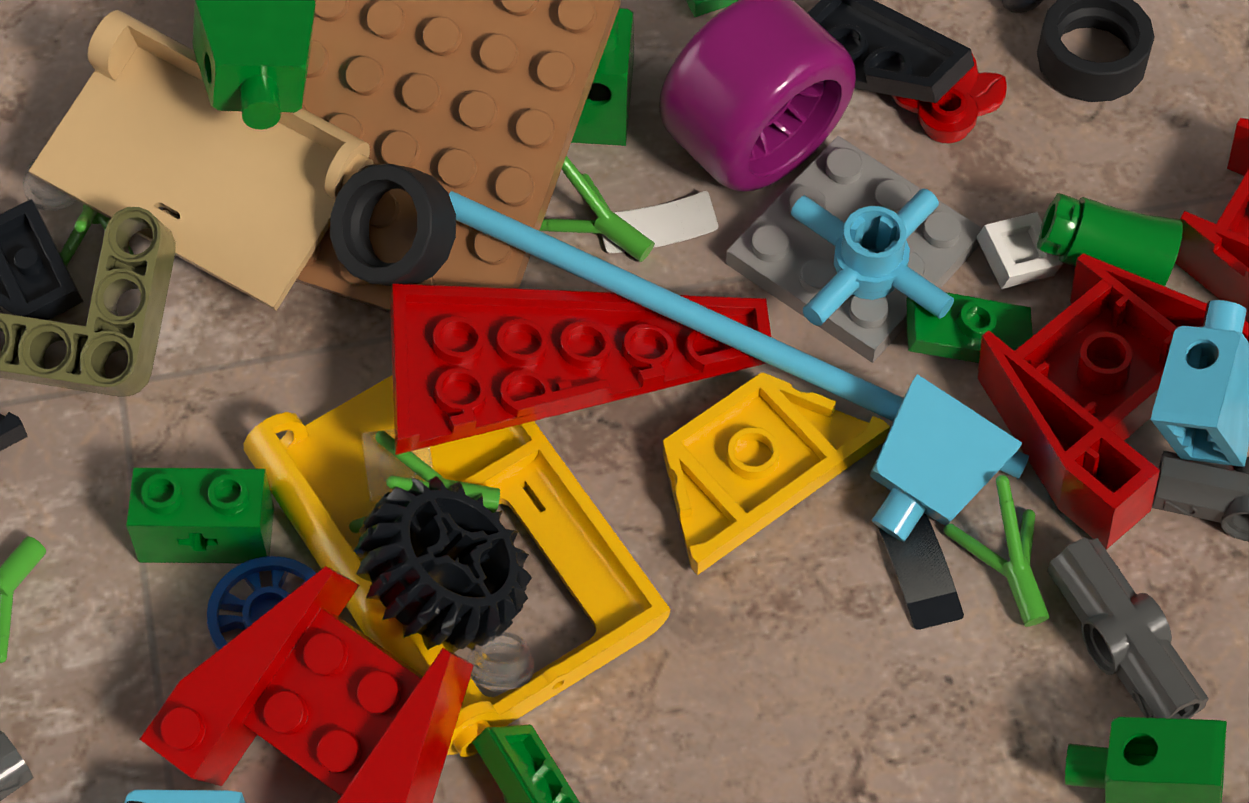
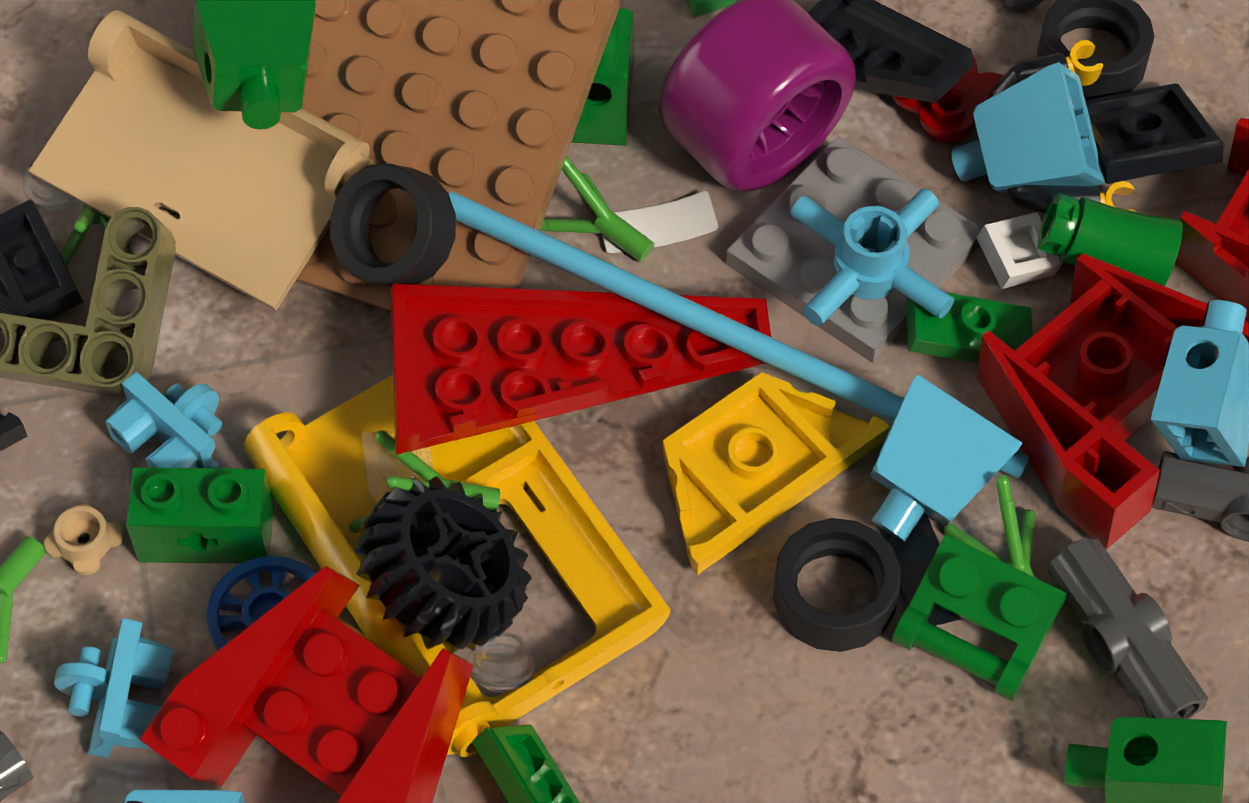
none -> tan plate [44,504,124,576]
none -> medium azure hips [54,618,174,758]
none -> medium azure hips [105,372,222,468]
none -> black tyre [773,518,901,652]
none -> green plate [892,534,1067,702]
none -> medium azure torso [951,40,1136,213]
none -> black plate [1085,83,1224,184]

